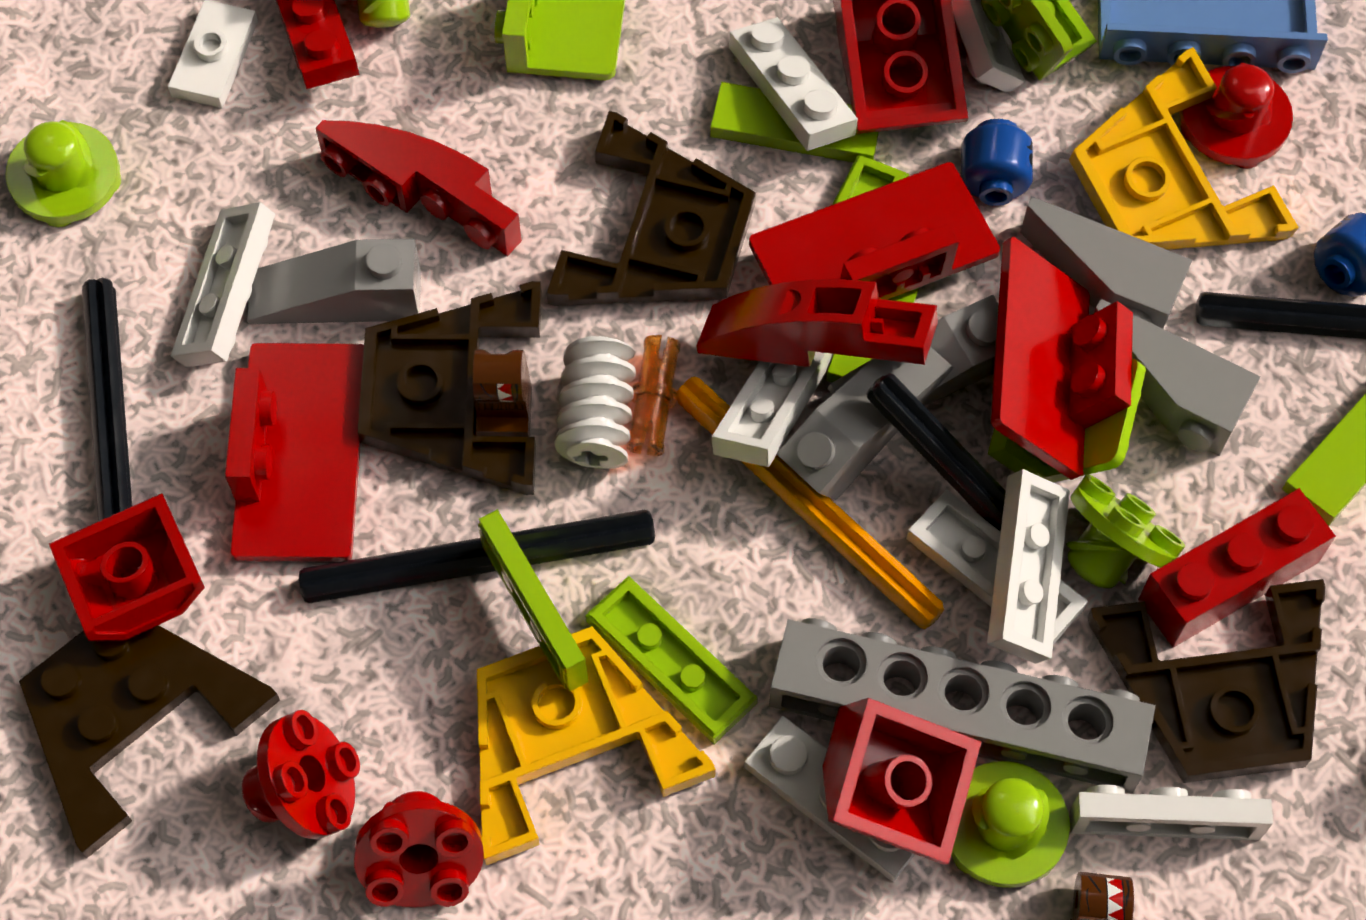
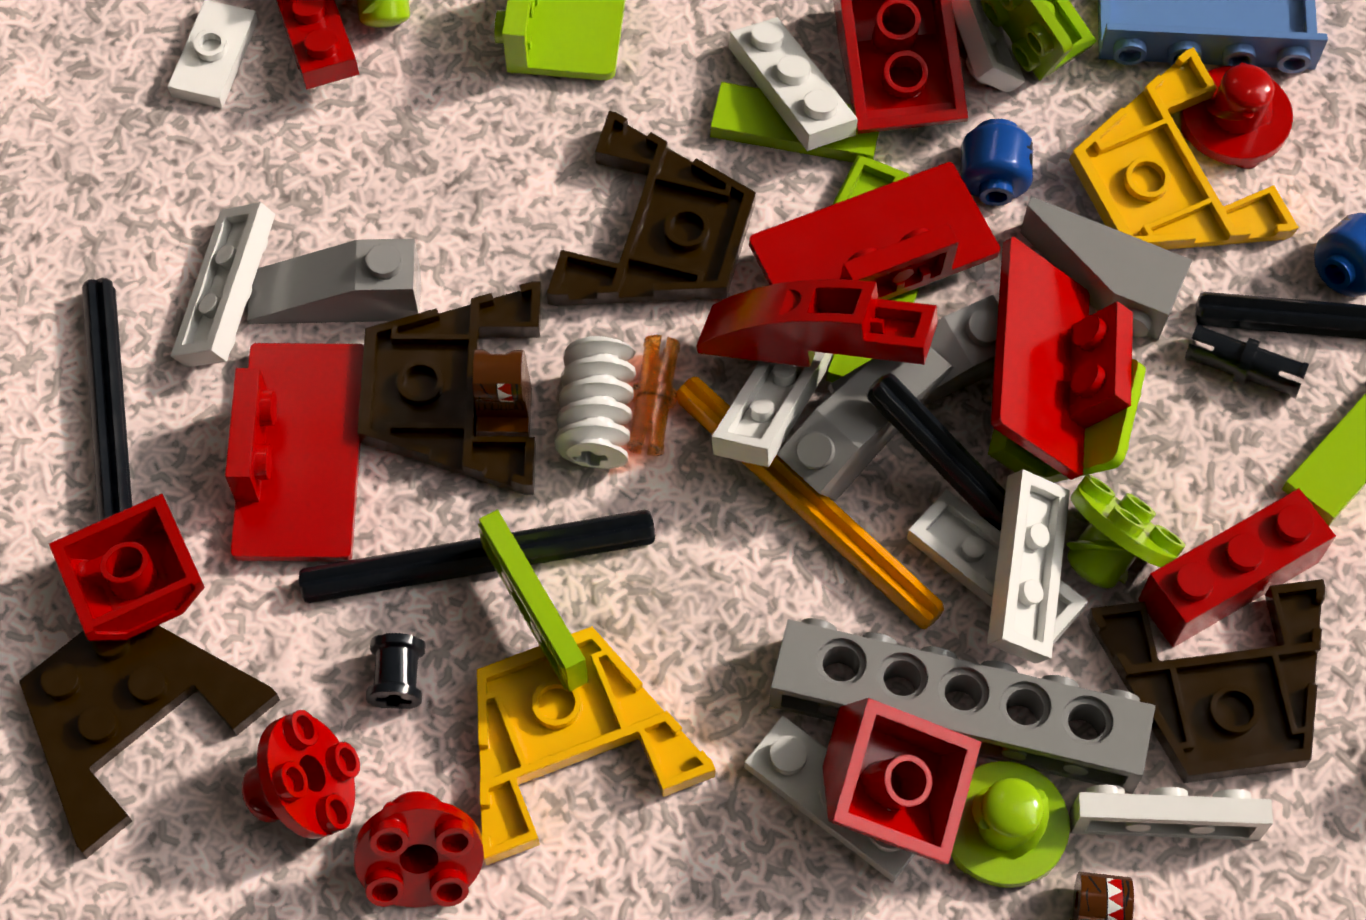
lime plate [5,120,121,228] -> none
red slope [315,120,522,257] -> none
lime tile [585,576,758,745] -> none
light grey slope [1094,299,1261,456] -> none
none -> black bush [366,633,426,709]
none -> black pin [1185,324,1309,399]

